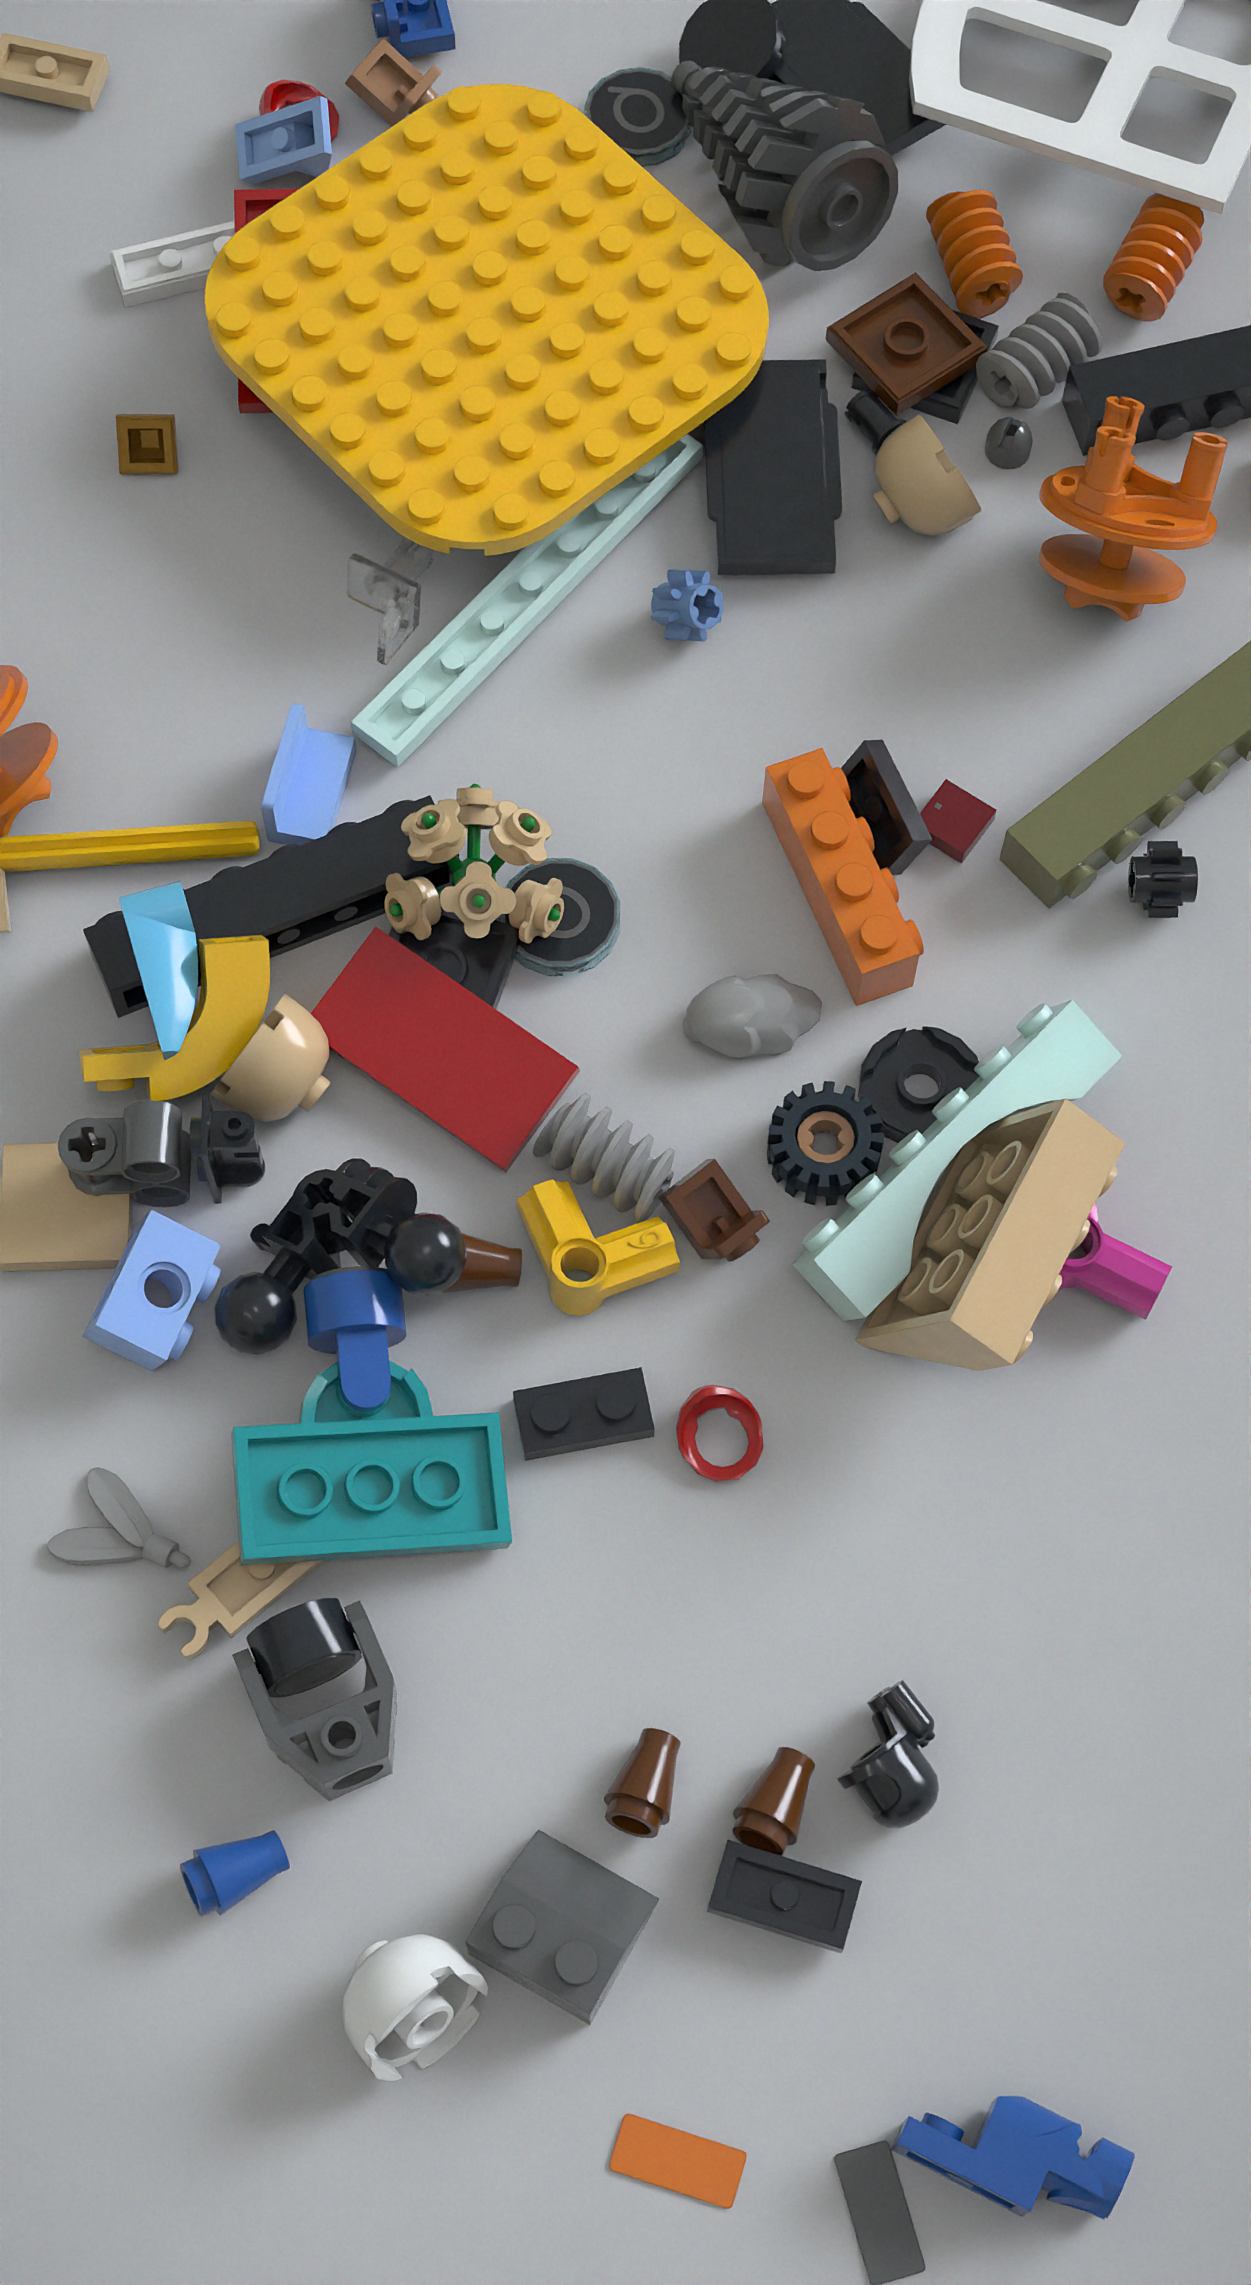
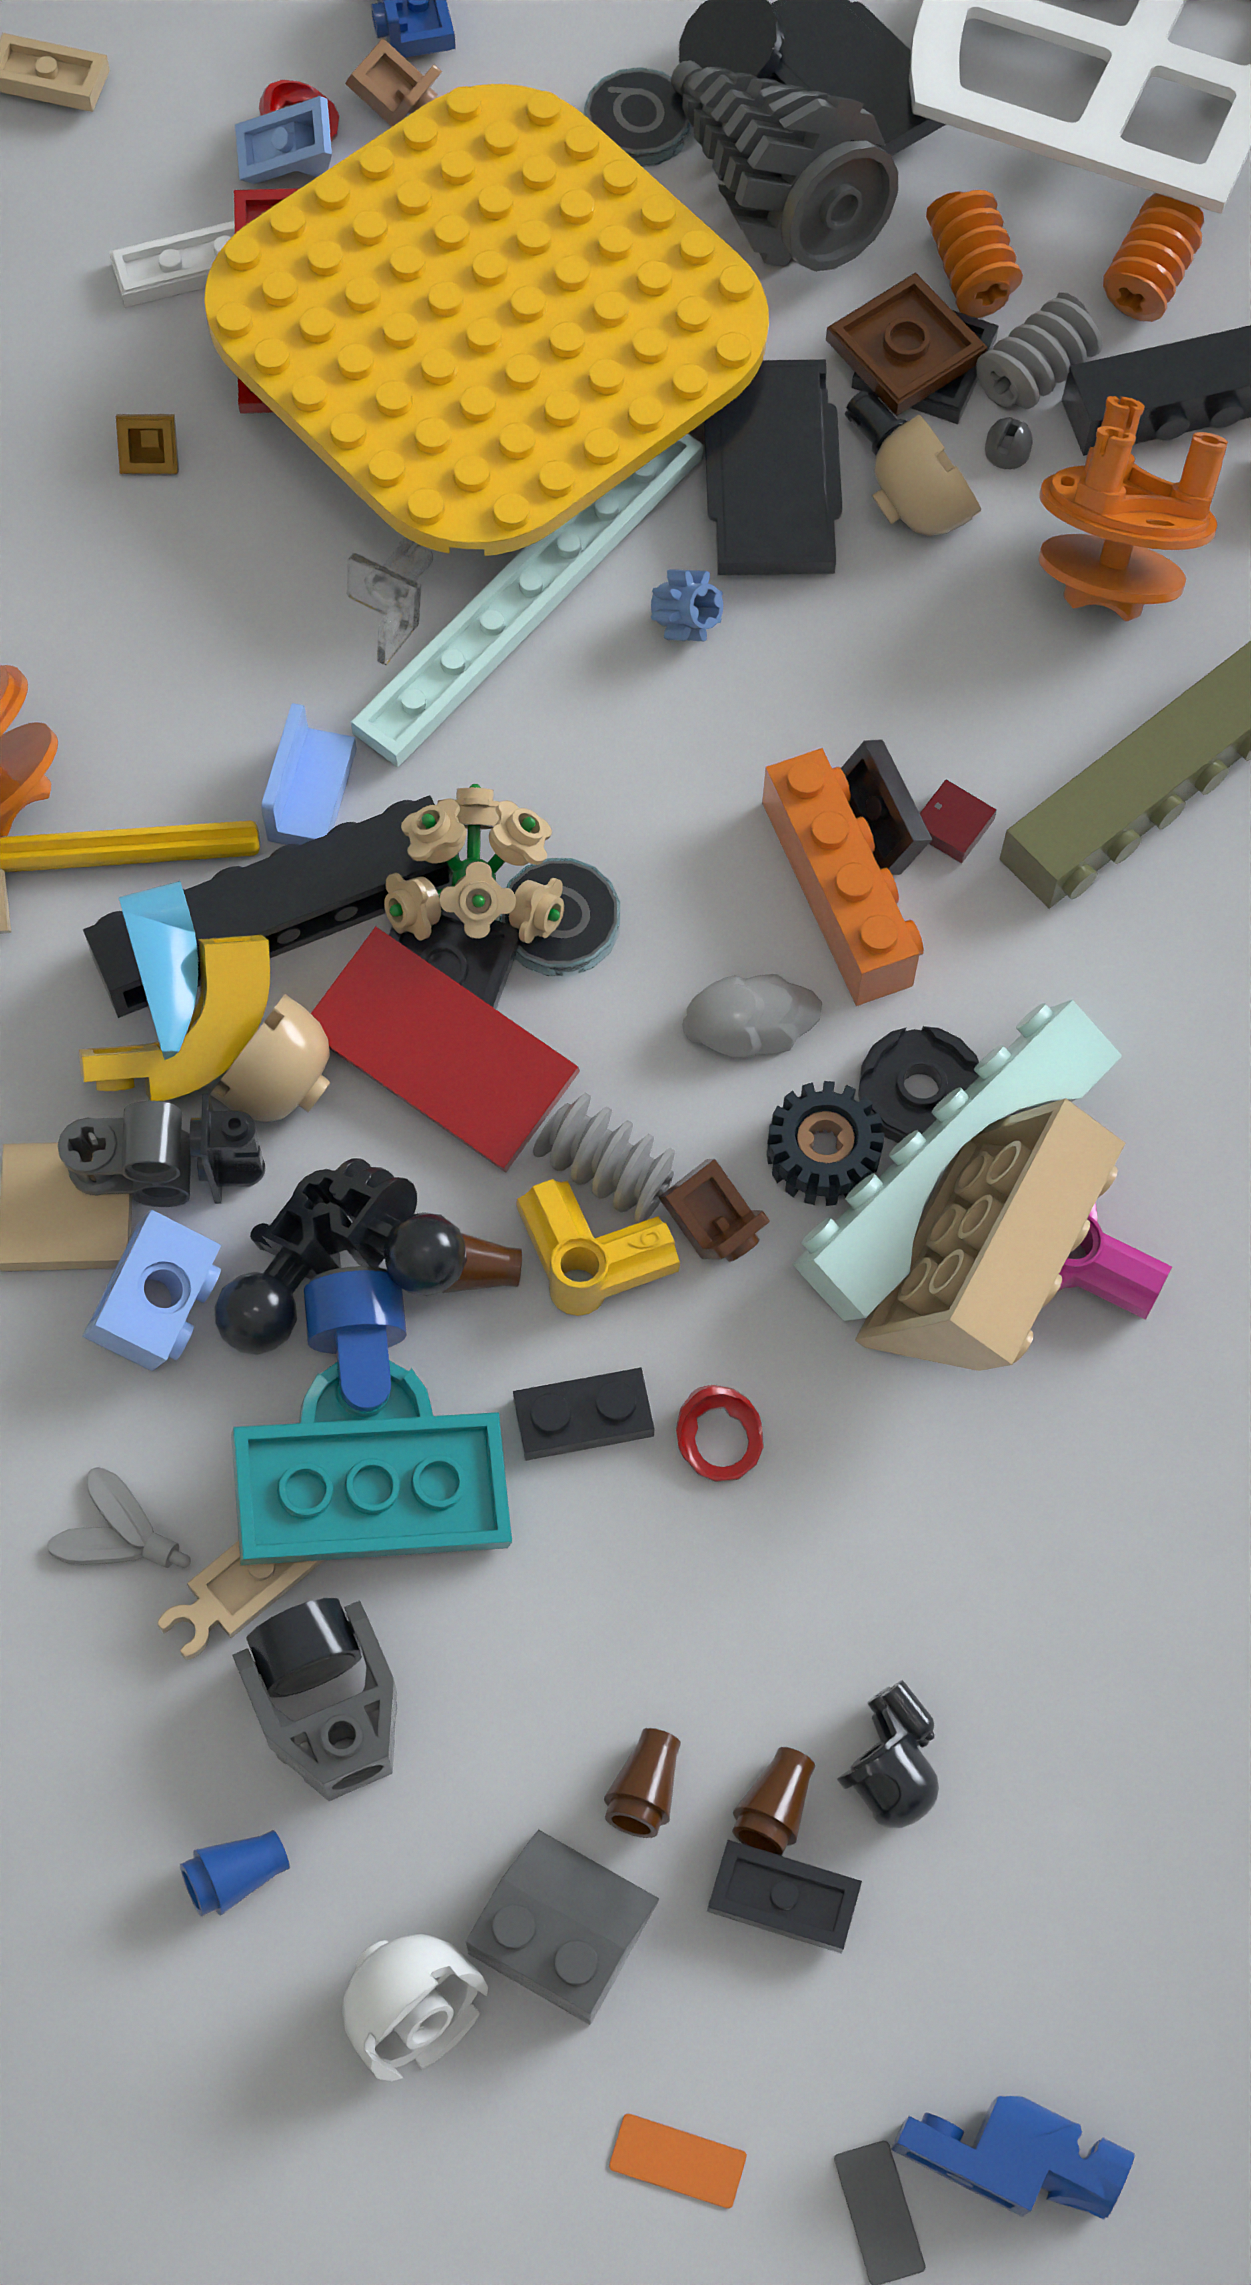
black gear [1128,841,1198,918] -> none

